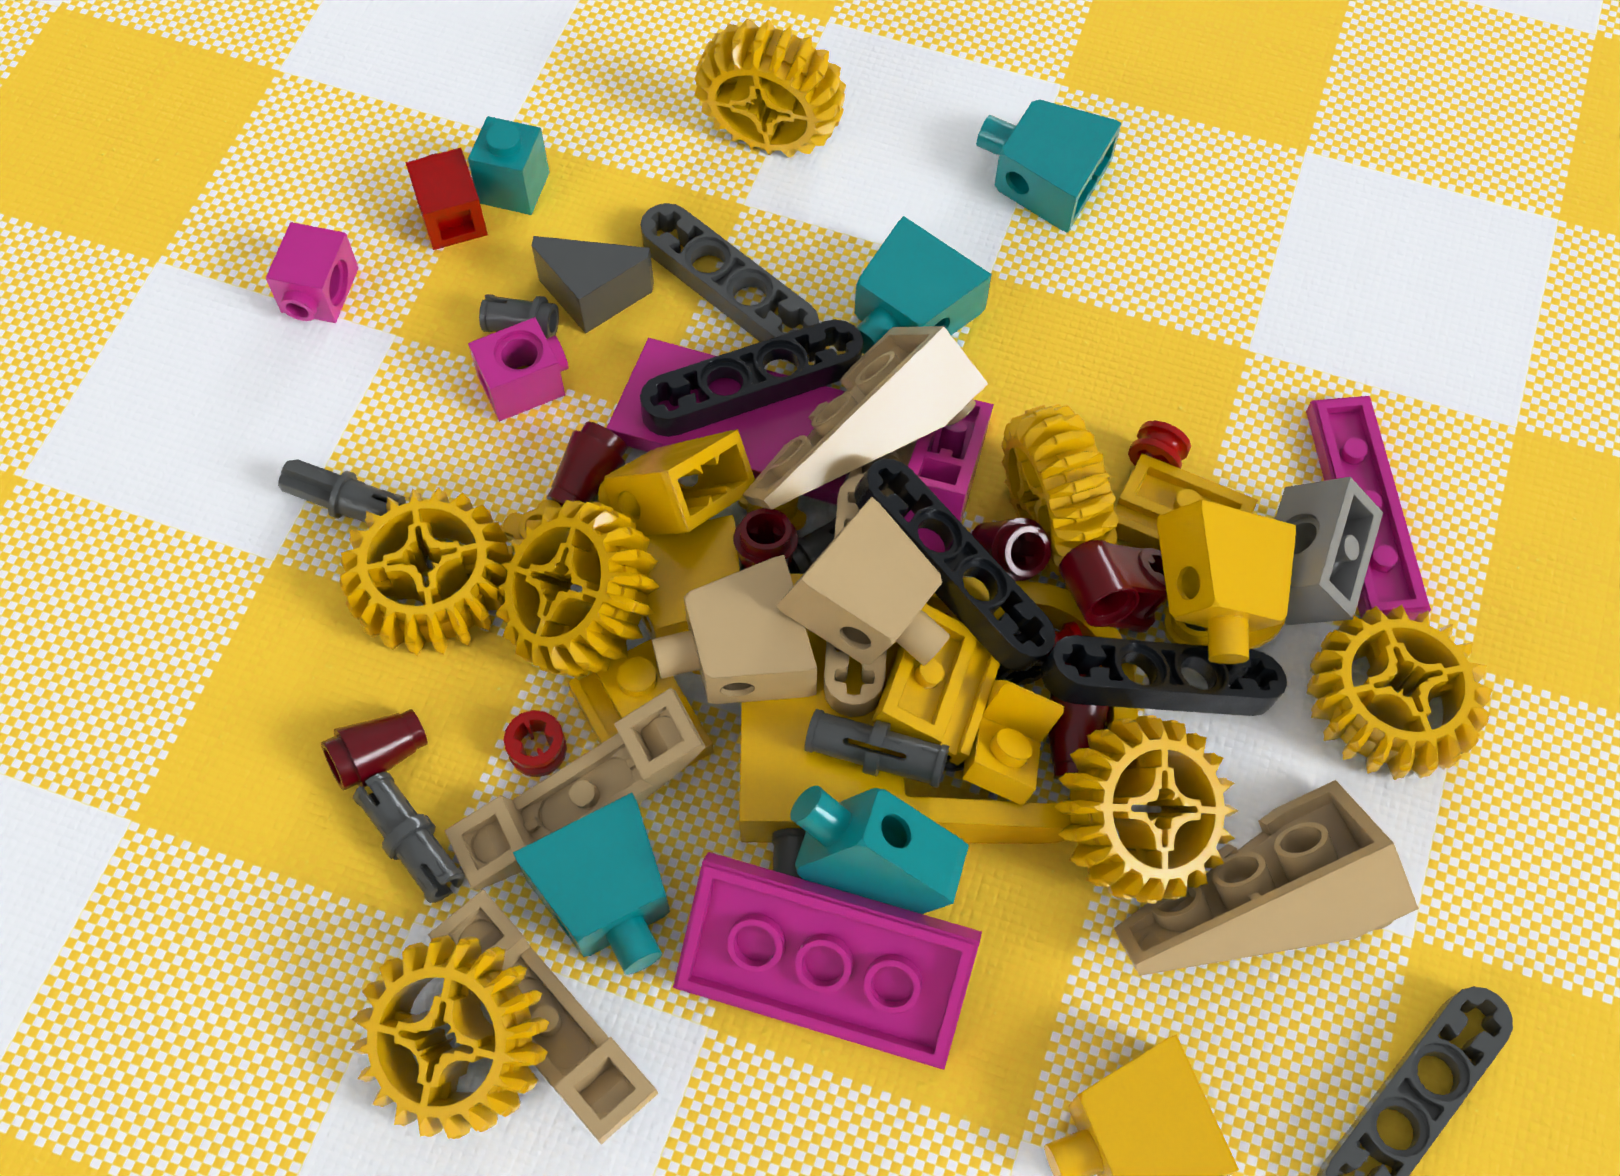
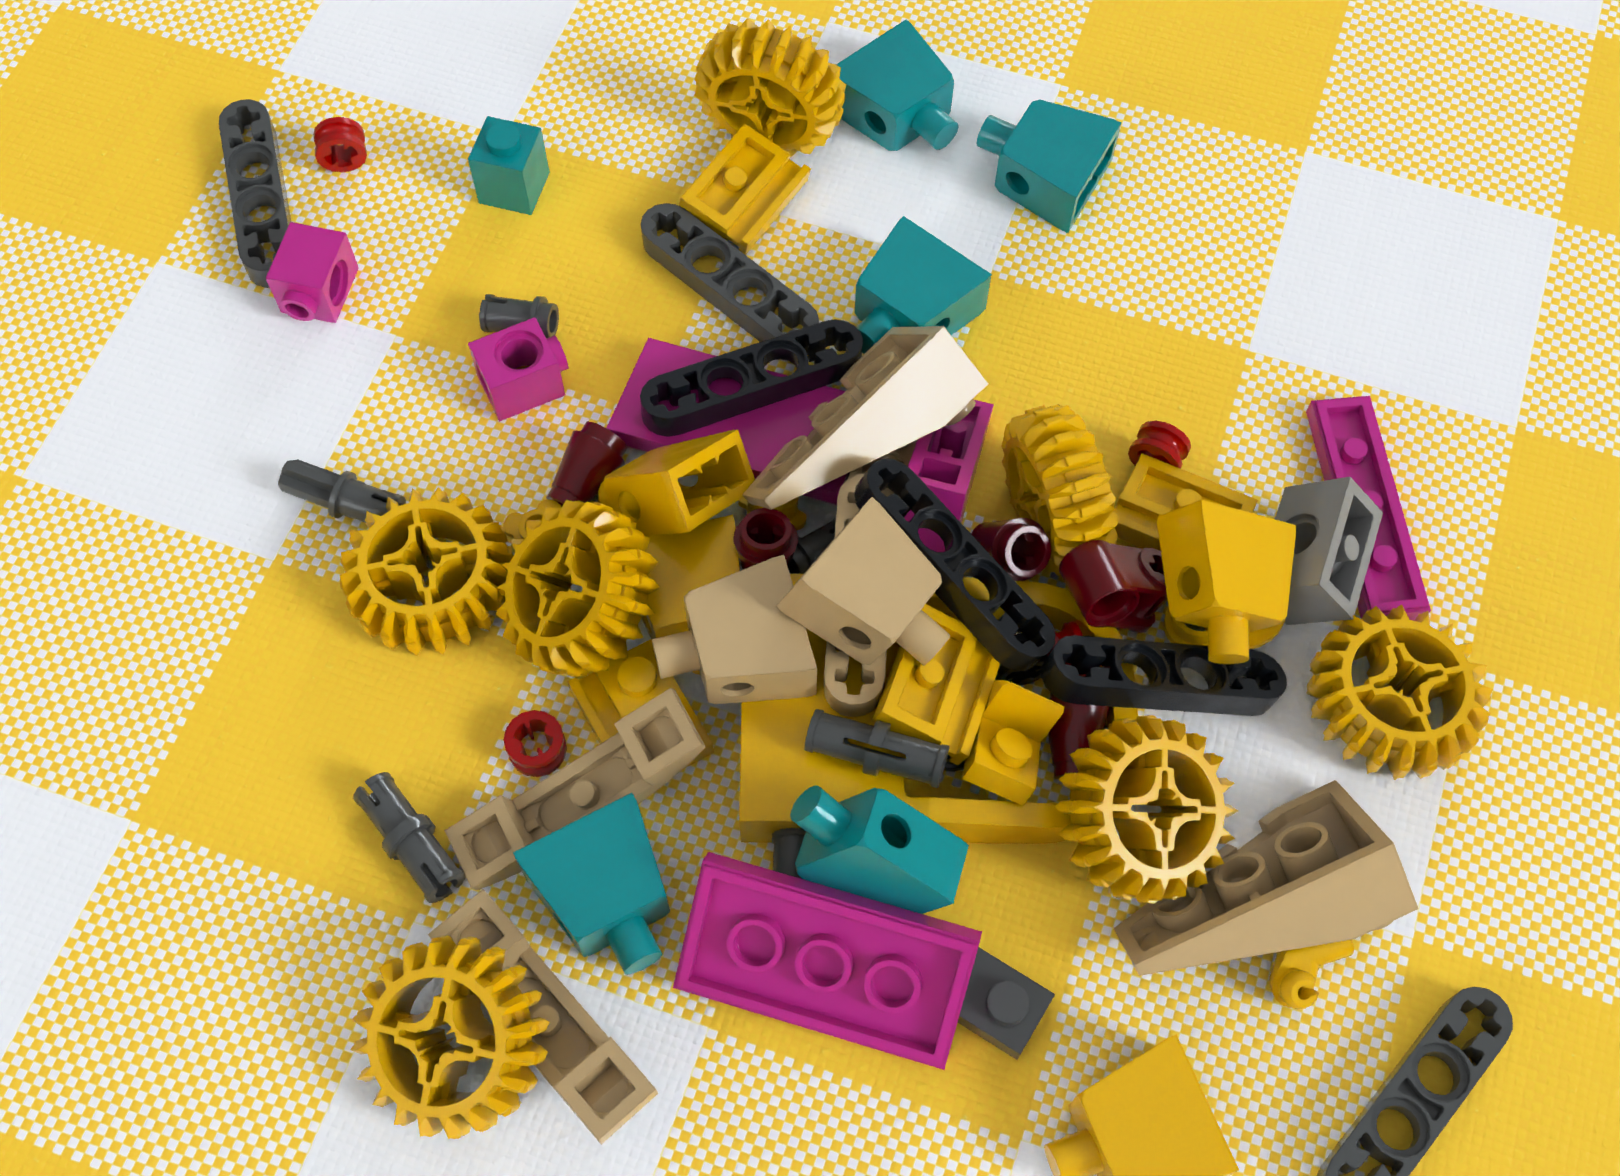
dark red cone [321,709,428,791] -> none
red brick [405,147,488,250] -> none
dark grey slope [531,236,654,334] -> none
none -> dark grey beam [219,99,292,288]
none -> red bush [313,117,367,173]
none -> yellow plate [679,123,811,255]
none -> teal torso [836,19,959,151]
none -> dark grey plate [957,947,1055,1060]
none -> yellow arm [1269,940,1354,1010]

